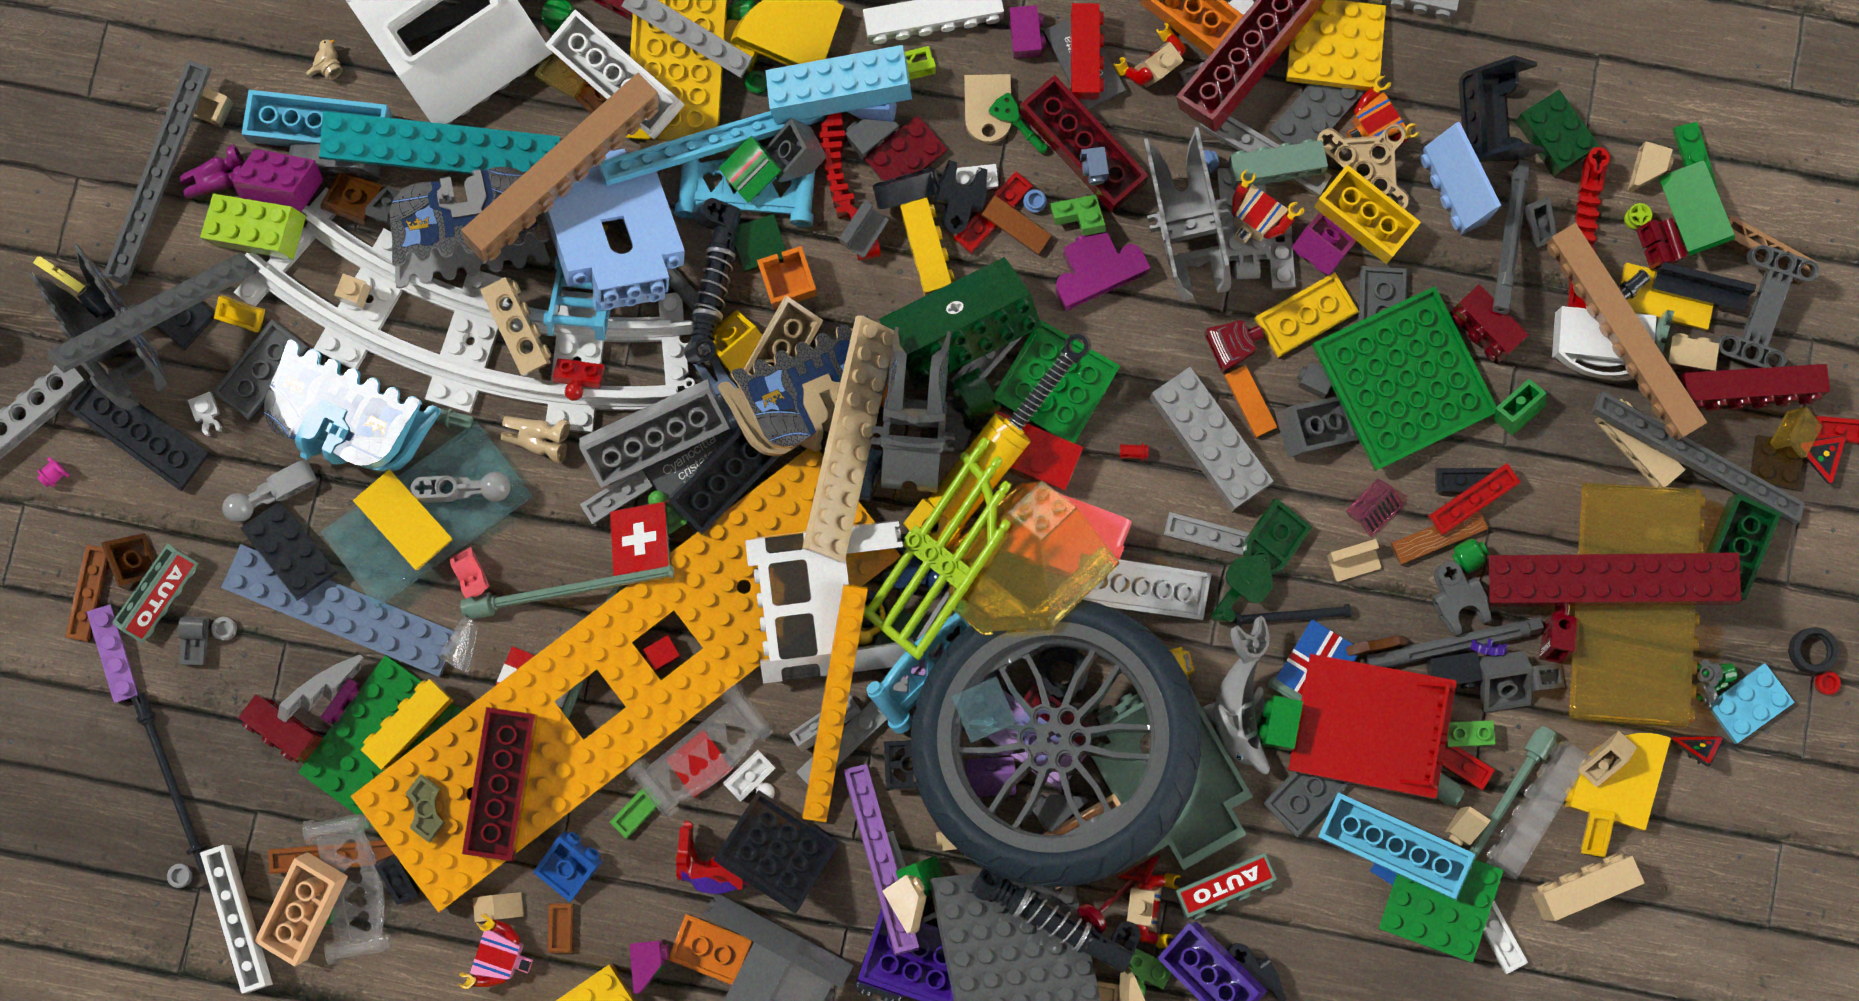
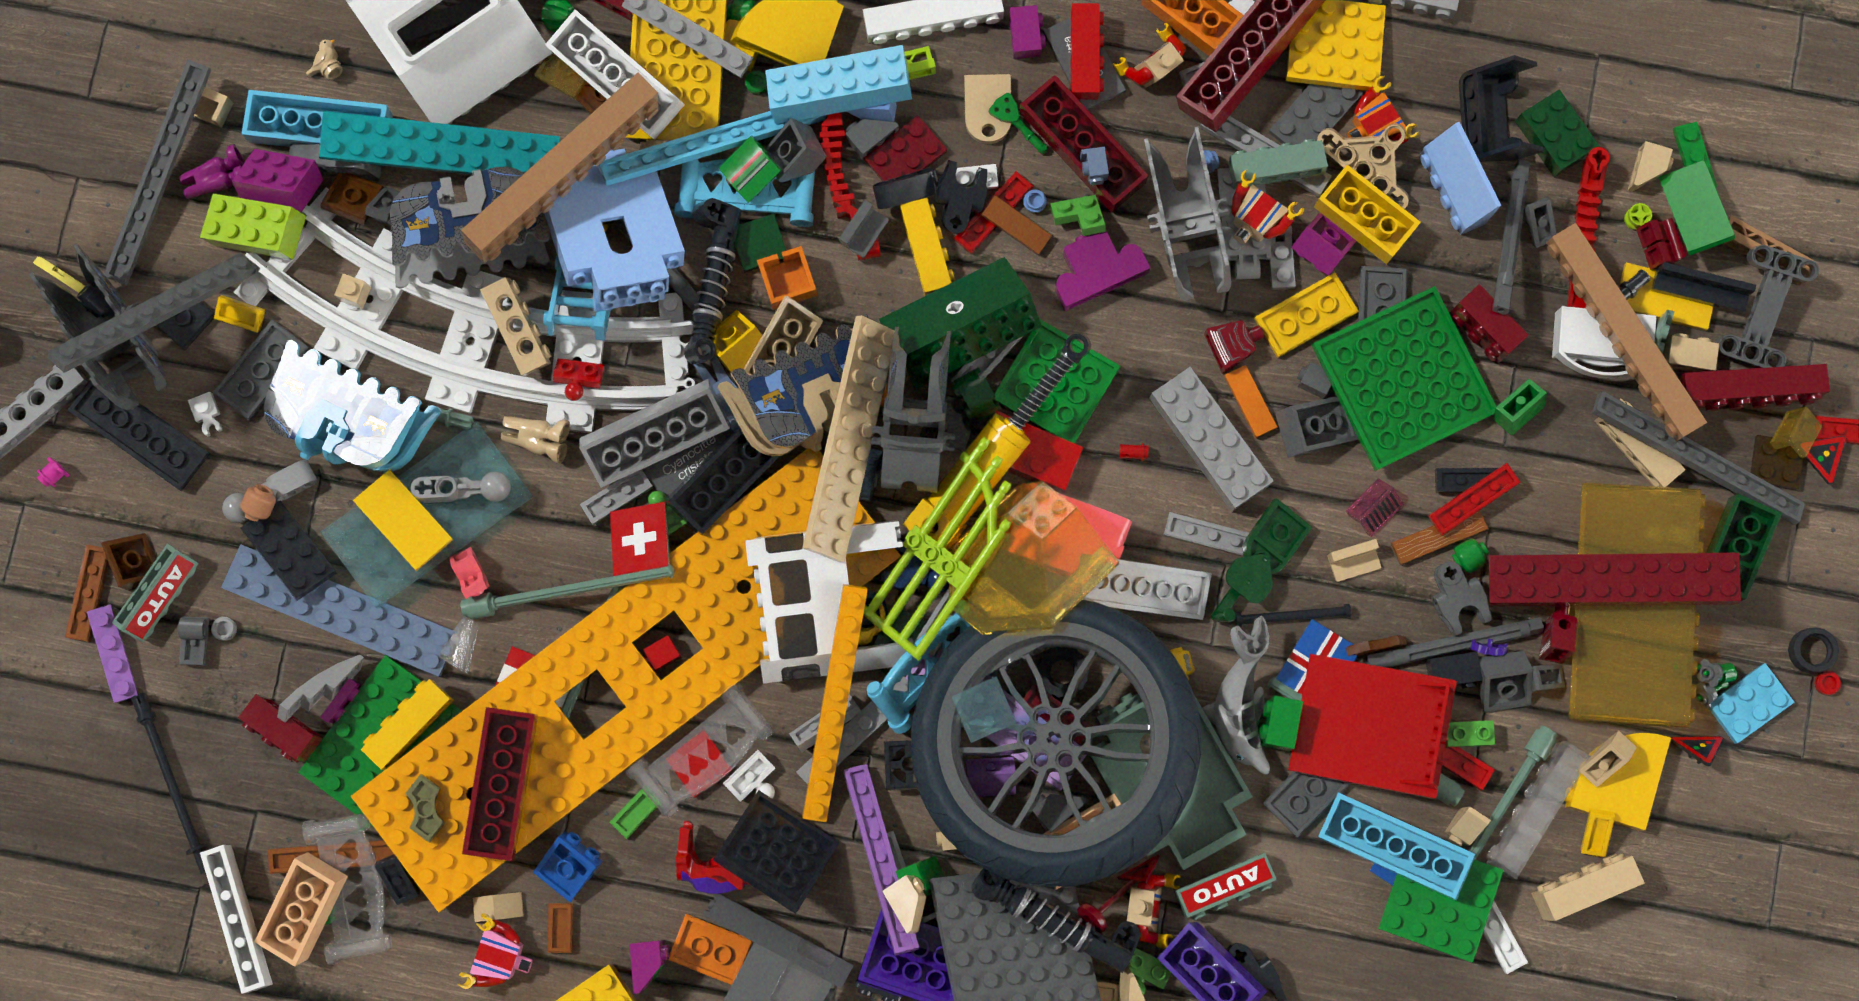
light grey tile [167,864,193,888] -> none
none -> nougat head [240,484,276,521]

